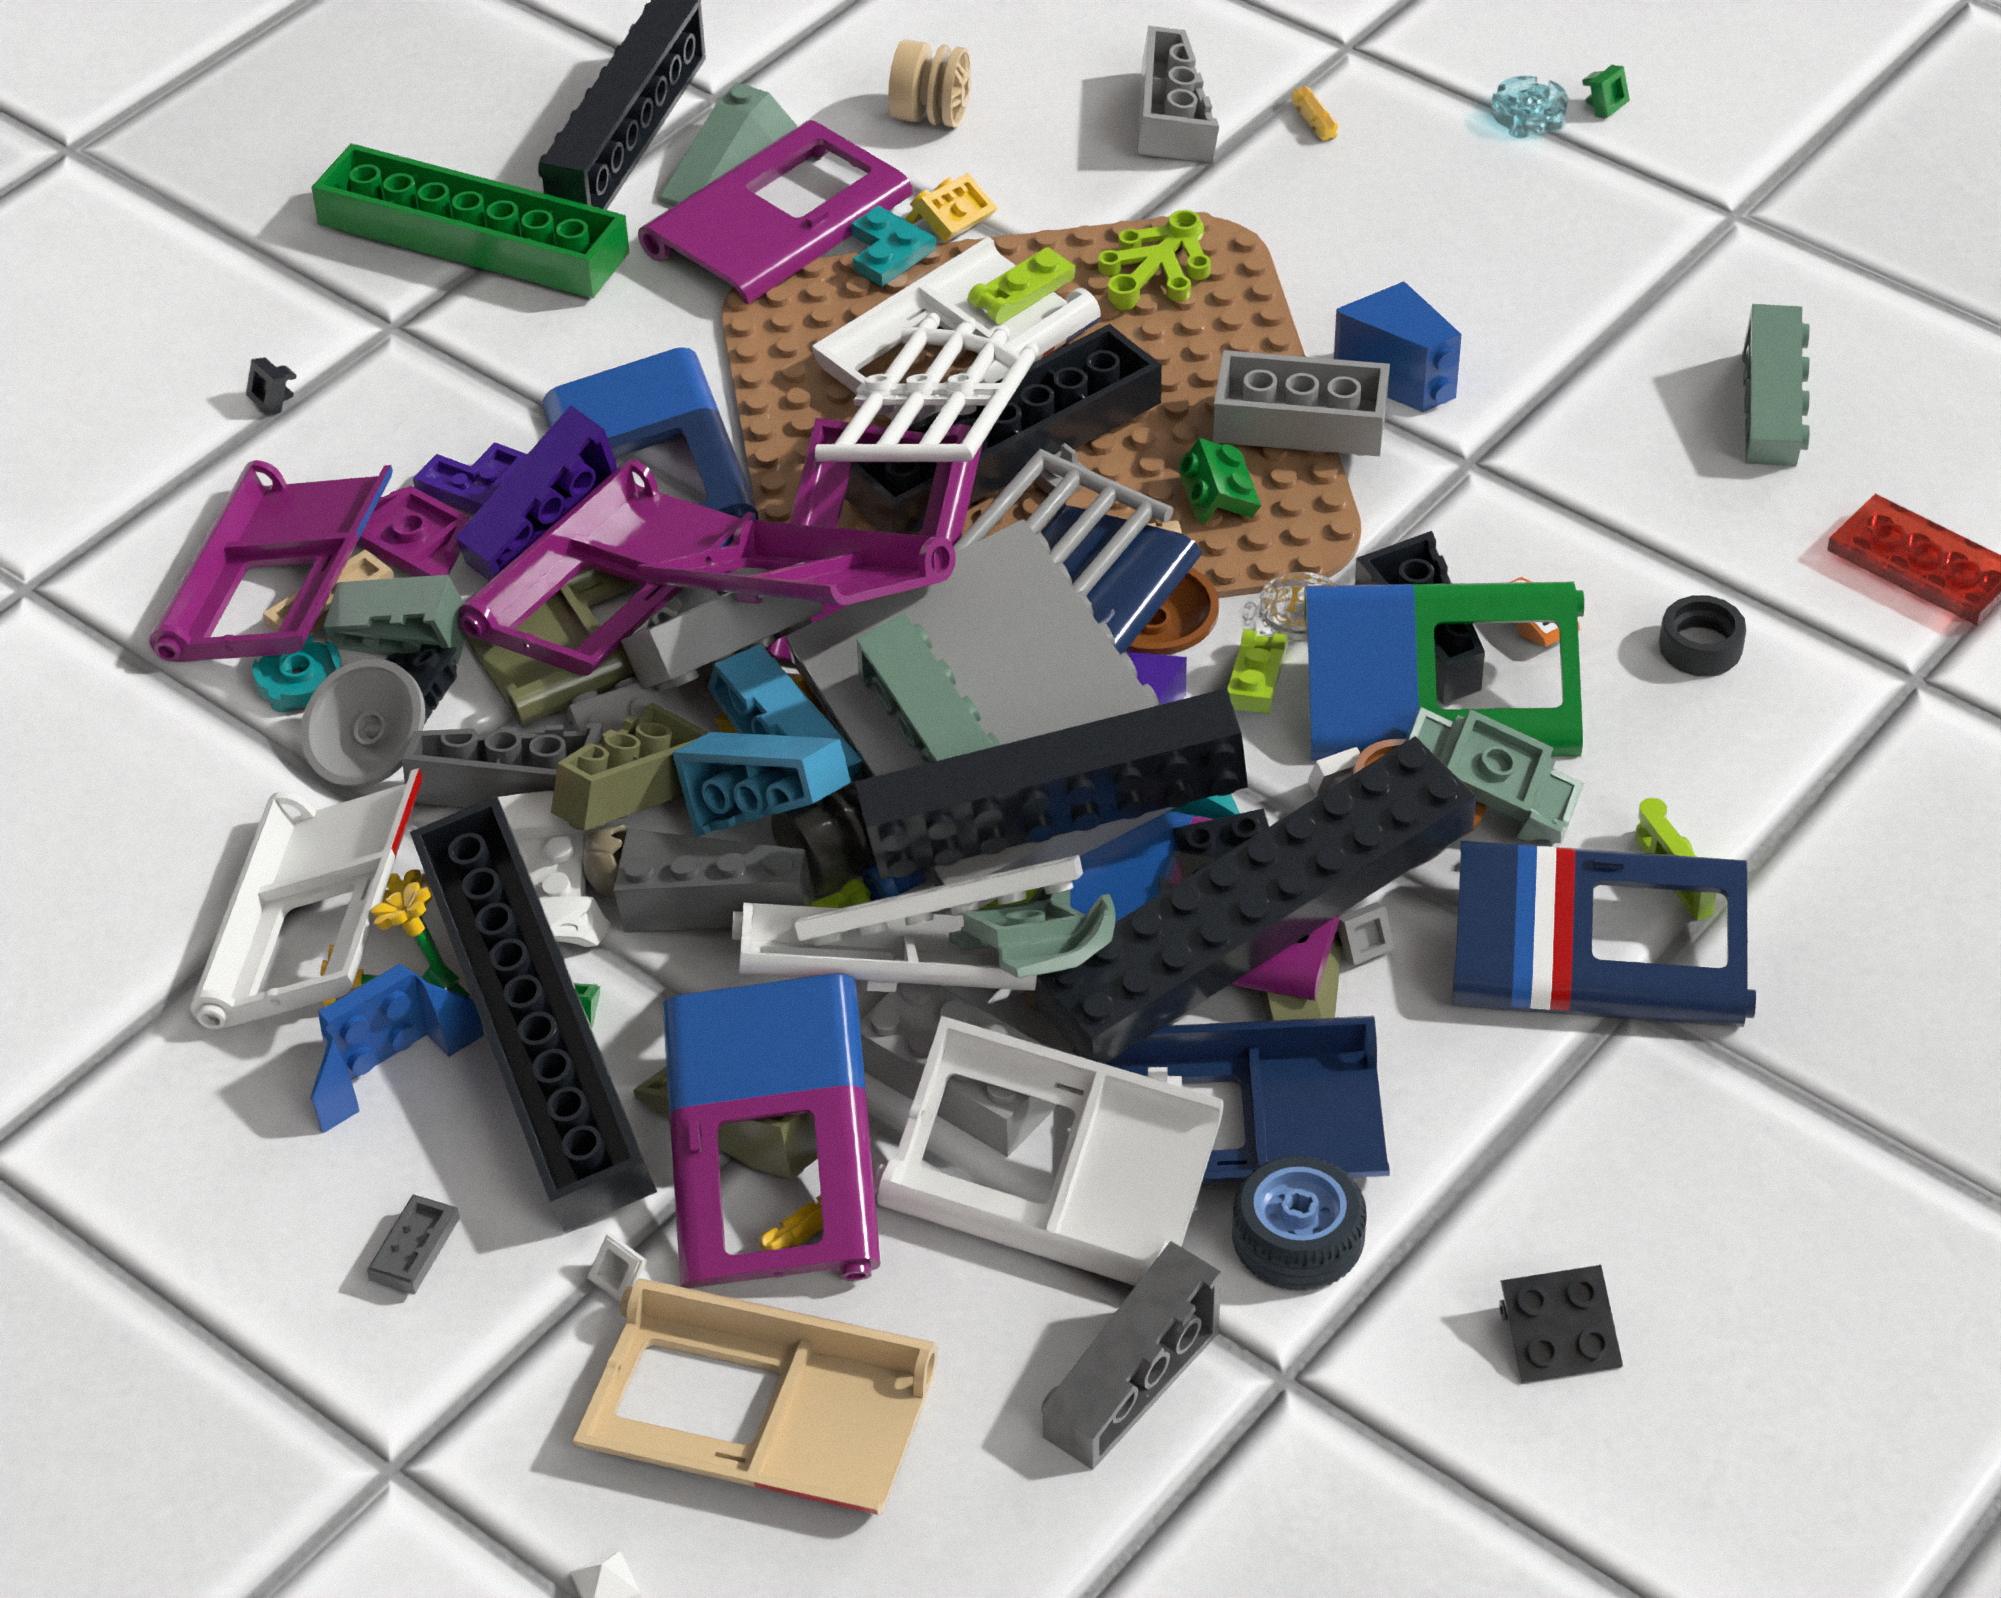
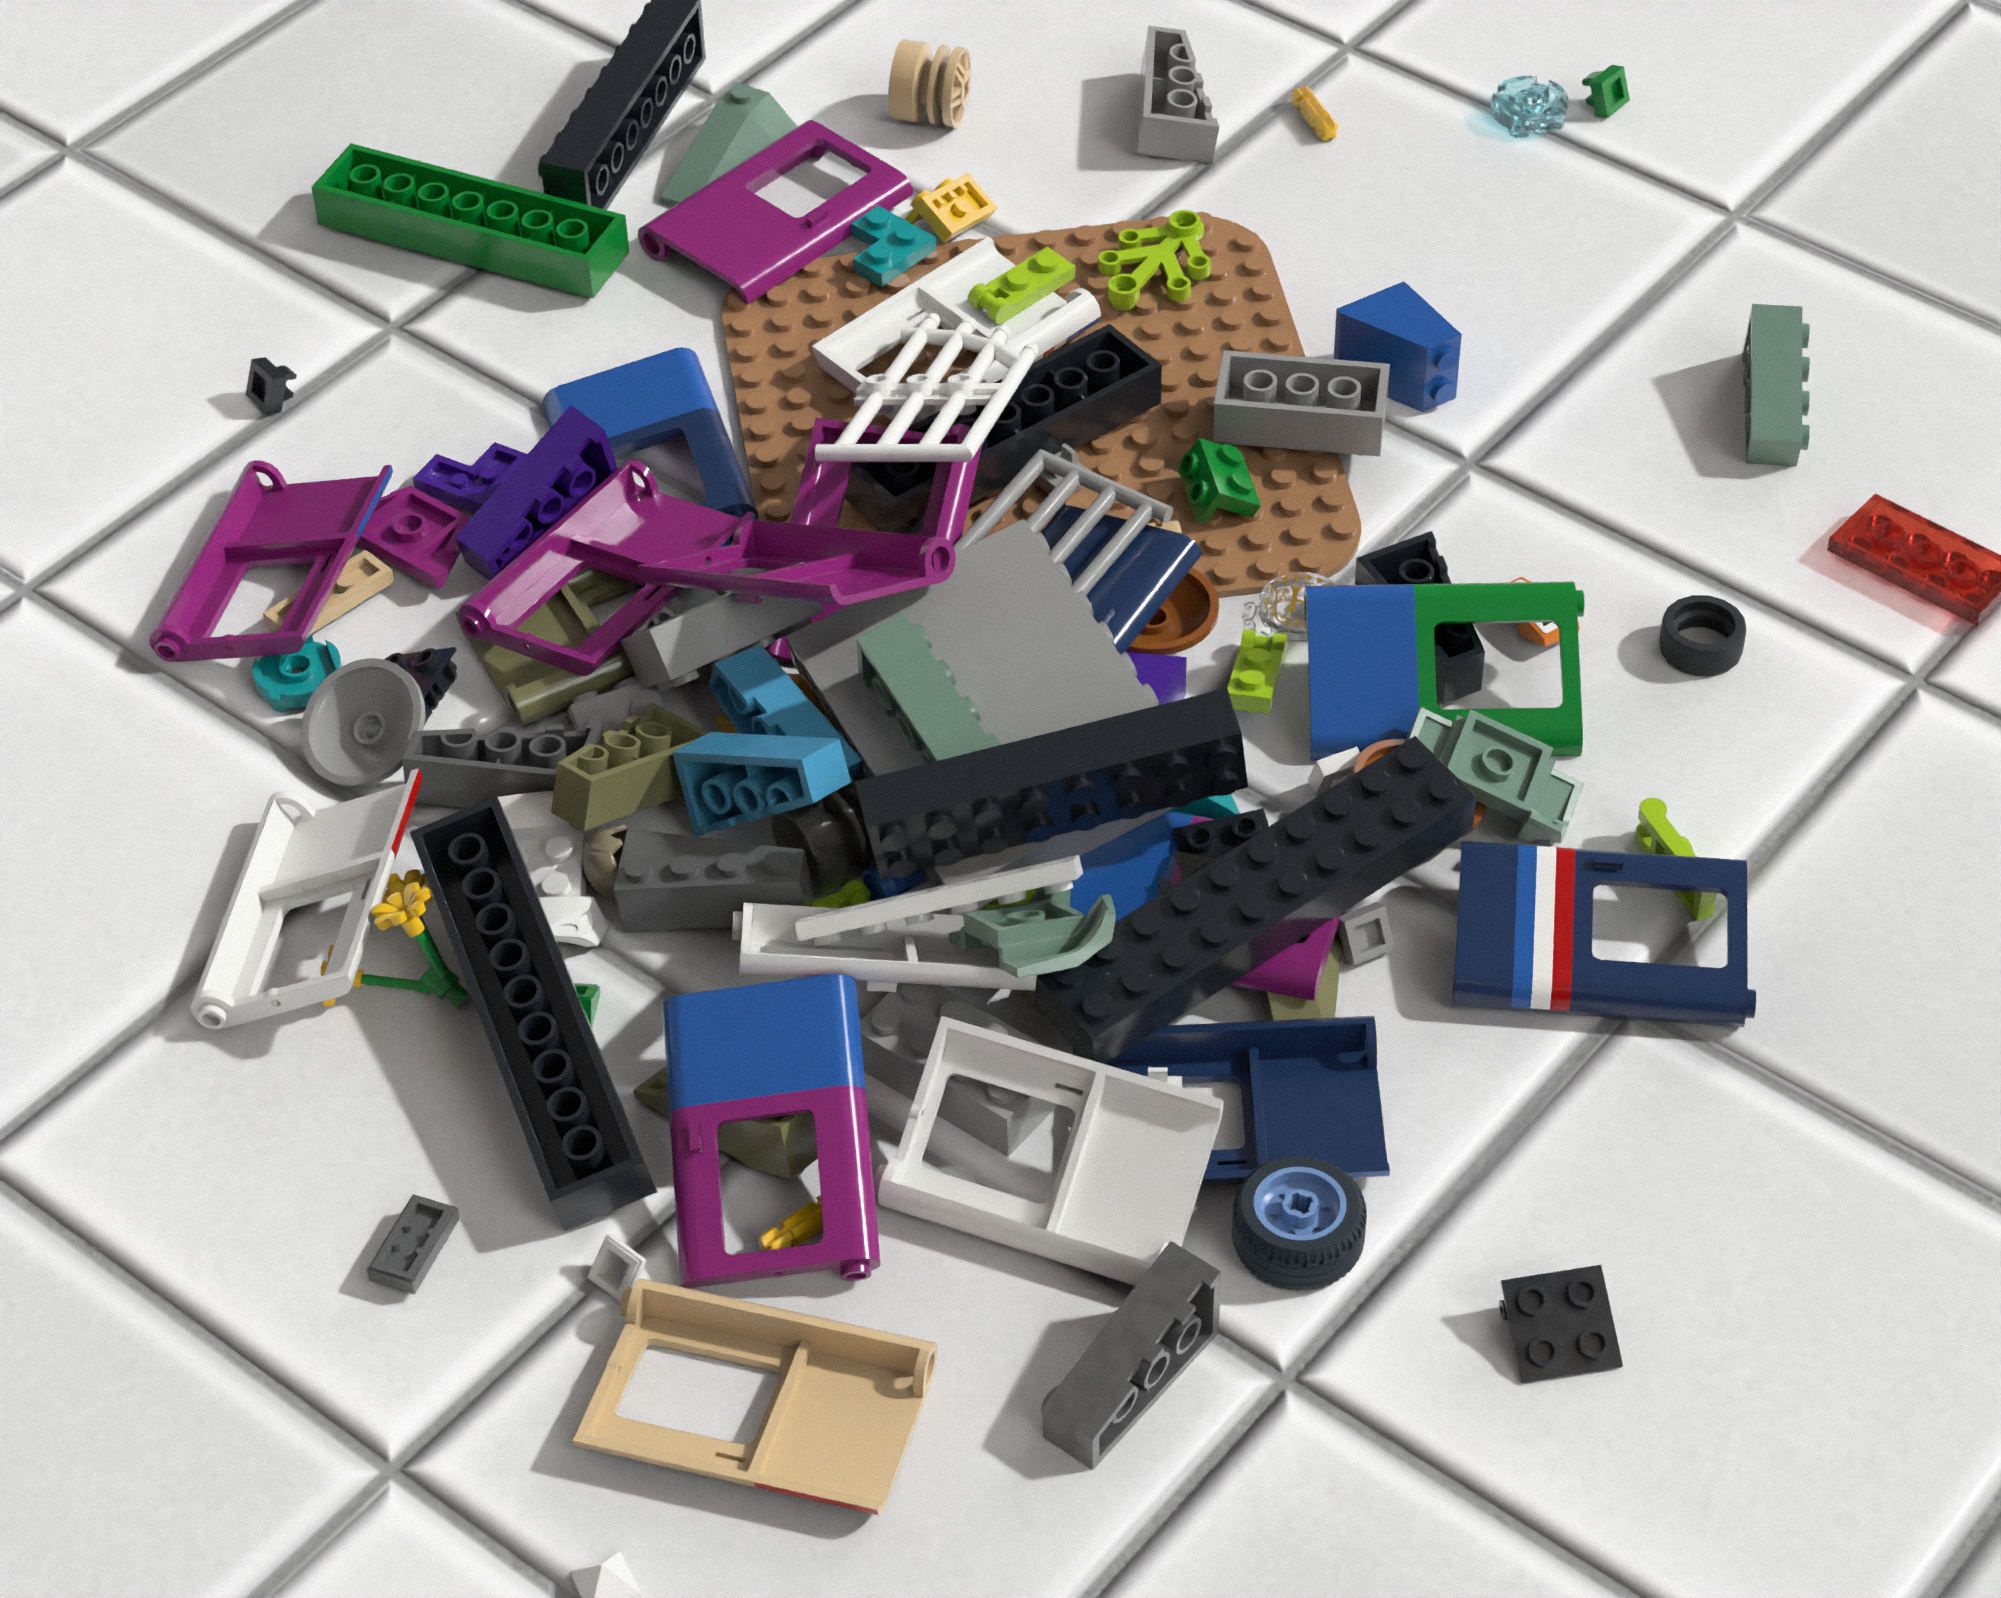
blue piece [310,963,484,1133] -> none
sand green wedge [323,574,467,664] -> none

